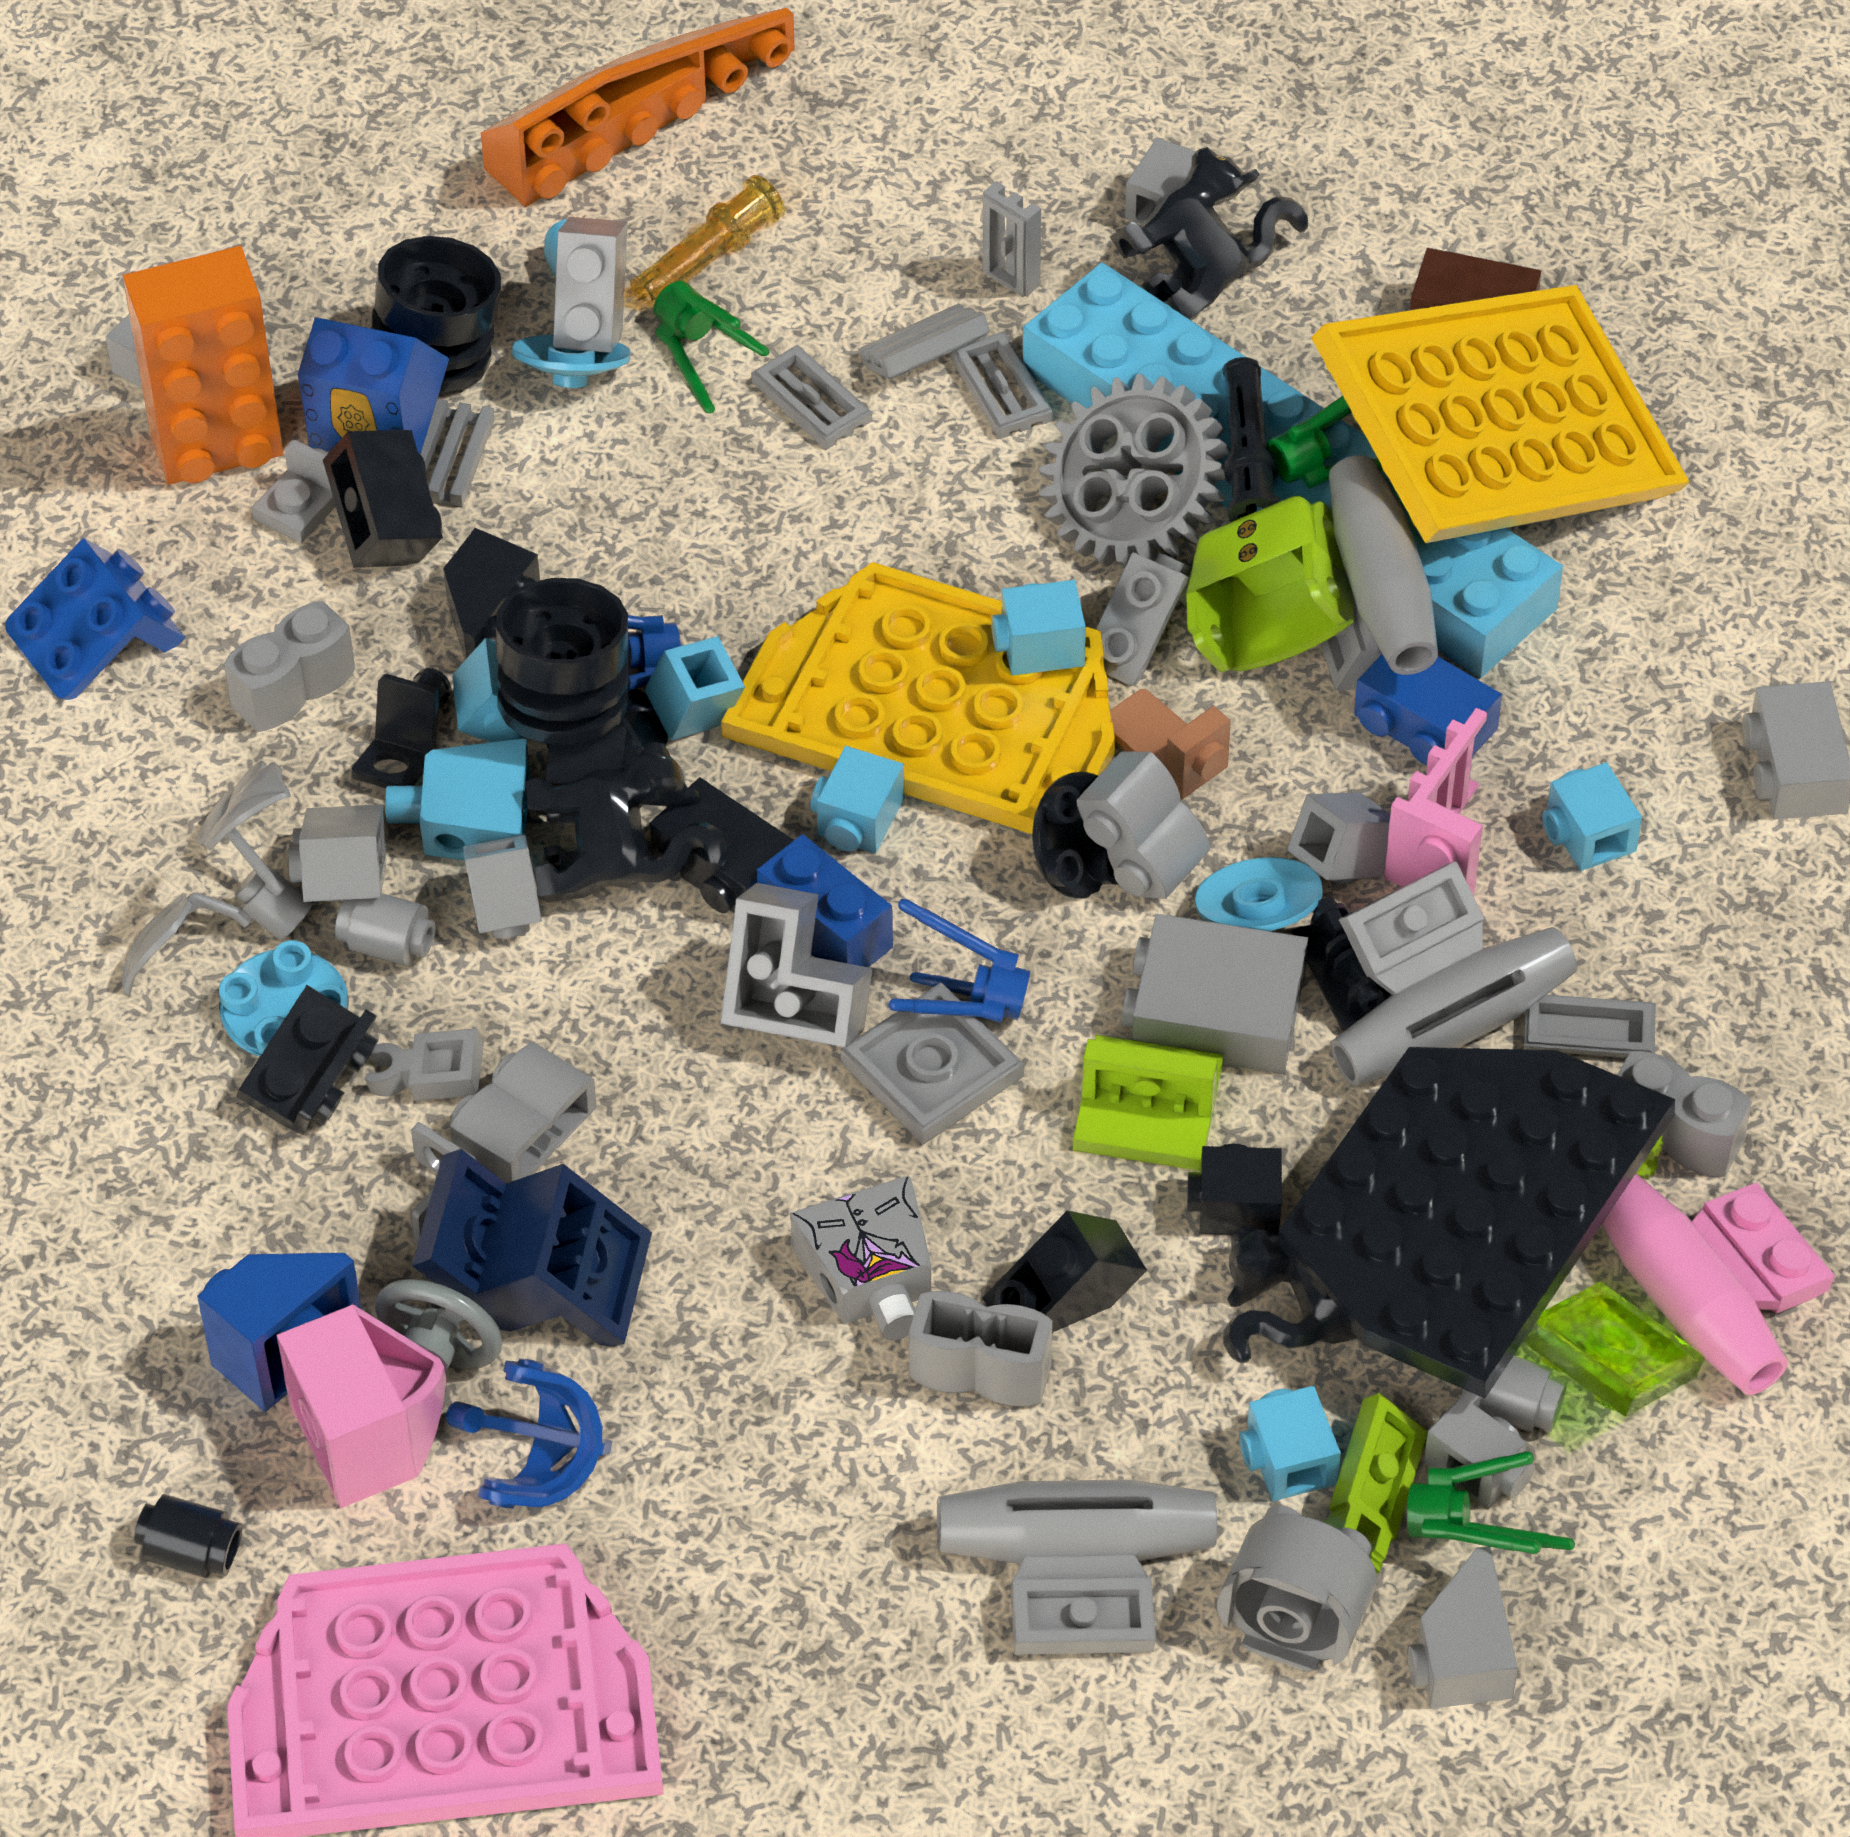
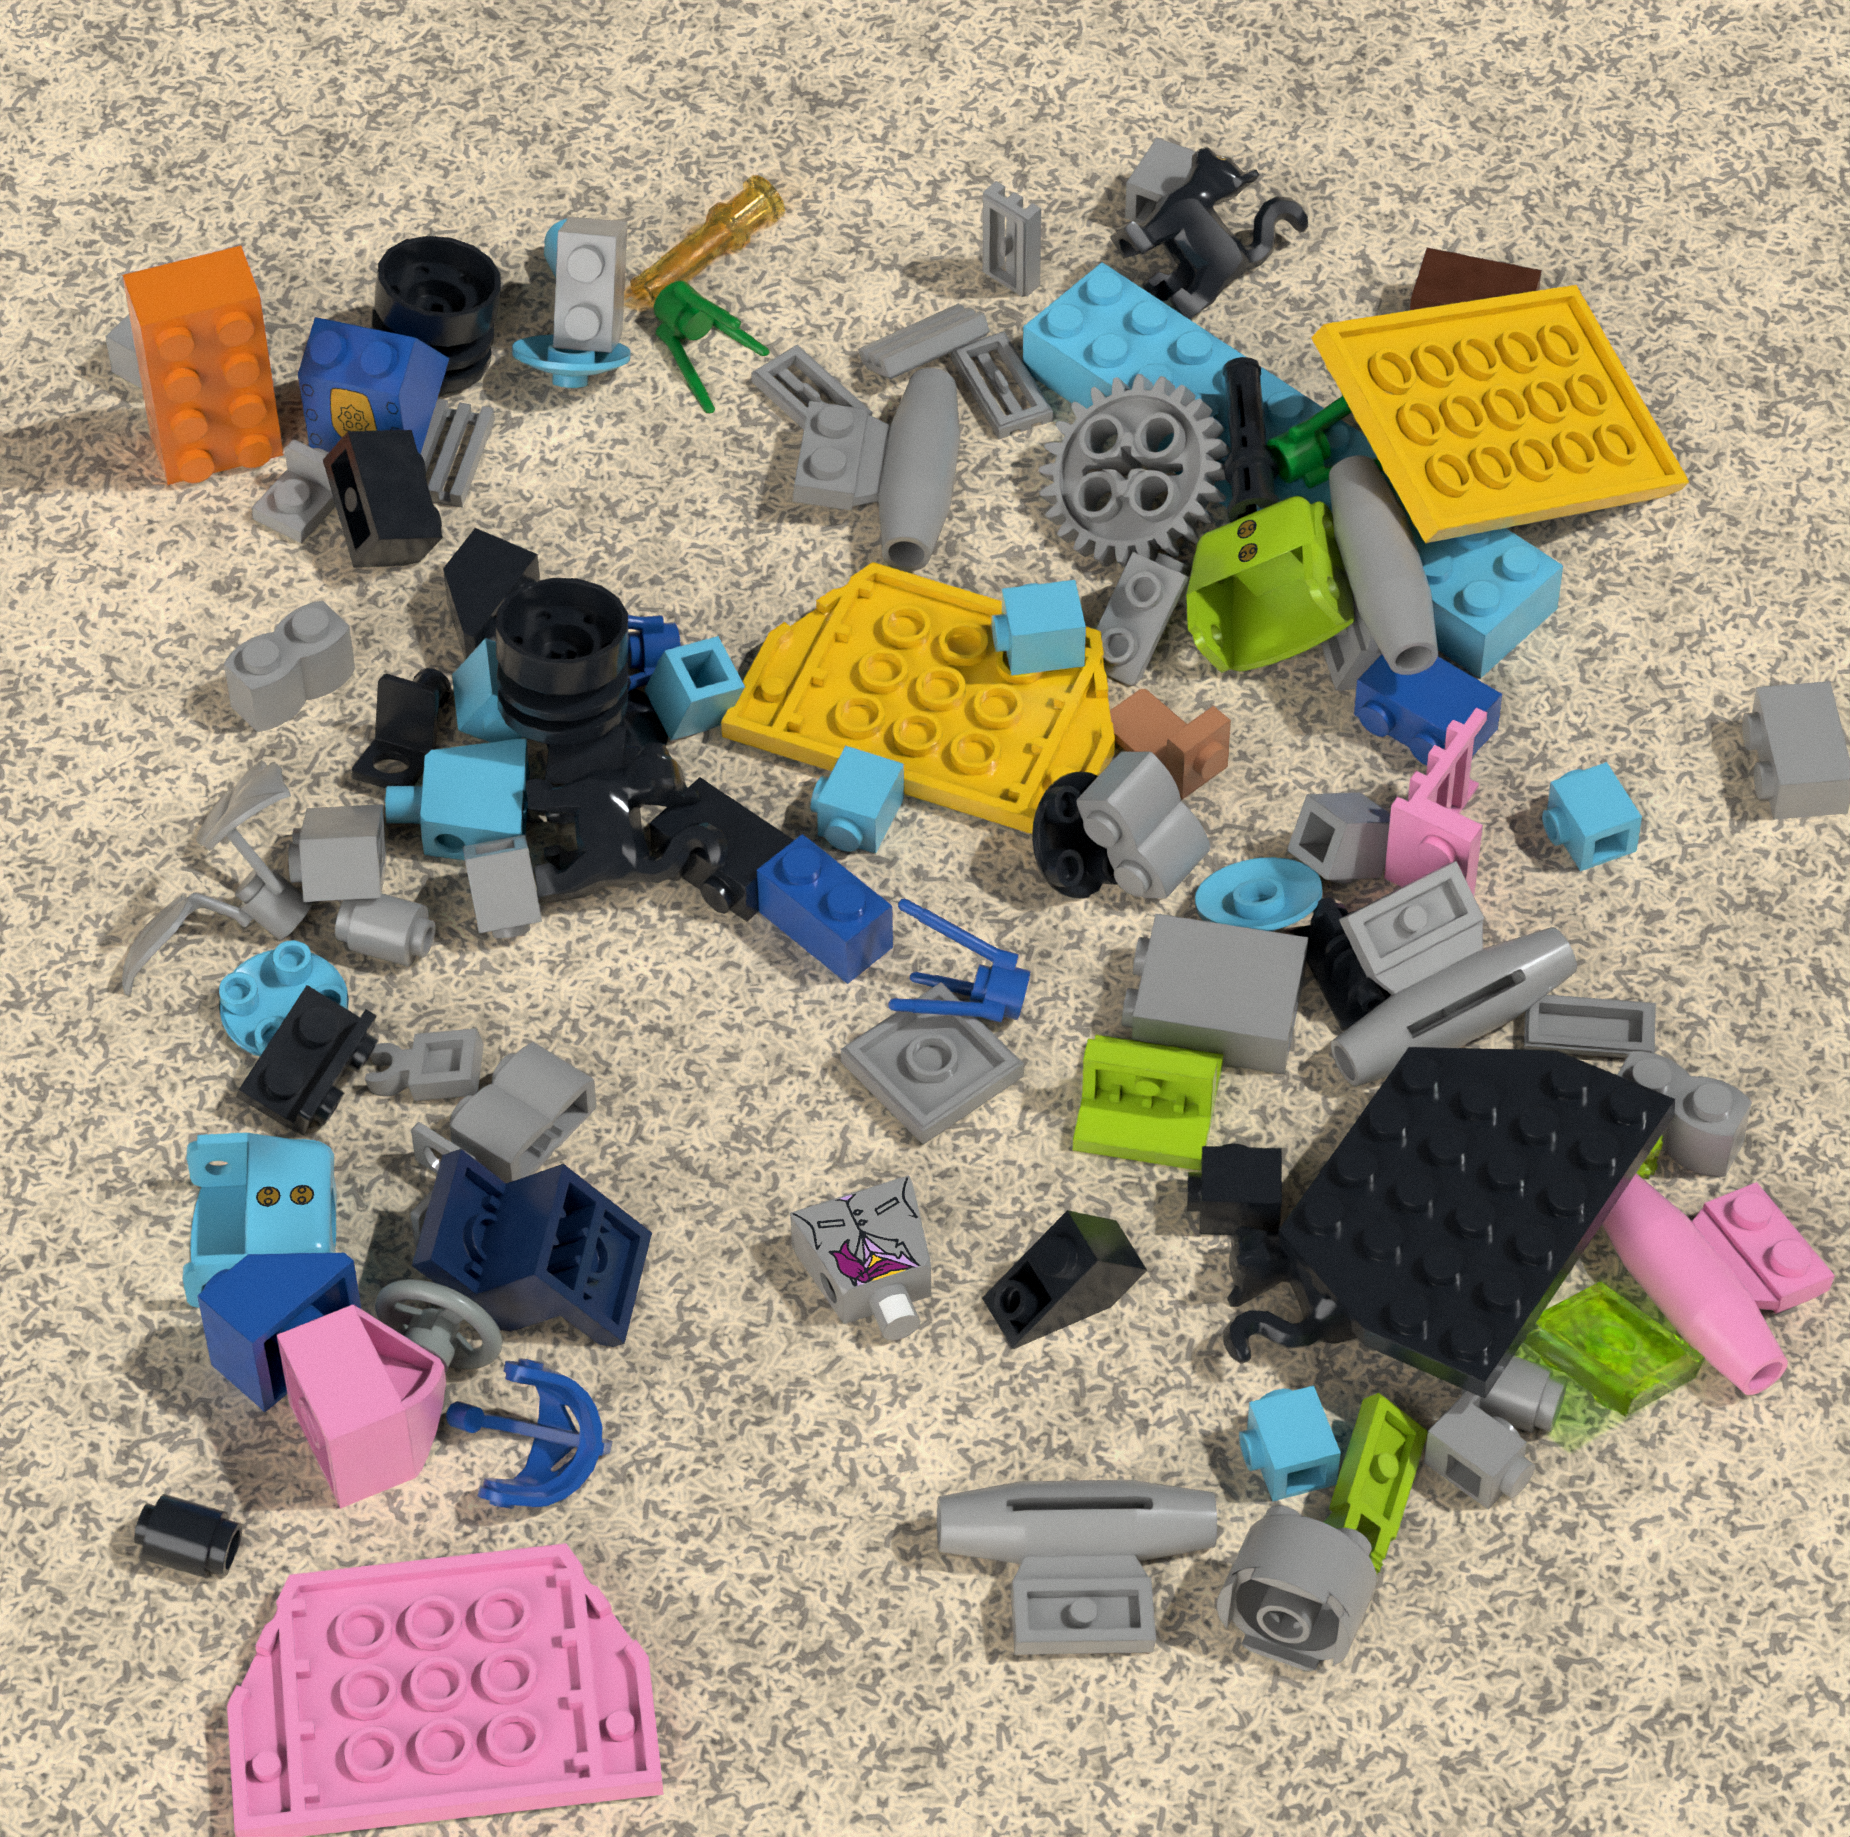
blue bracket [5,538,186,700] -> none
orange wedge [481,8,795,207] -> none
light grey brick [720,883,872,1048] -> none
light grey brick [909,1291,1052,1406] -> none
green plant [1407,1451,1575,1554] -> none
light grey slope [1407,1546,1518,1709] -> none
none -> medium azure piece [182,1133,337,1308]
none -> light grey plate [792,368,961,571]

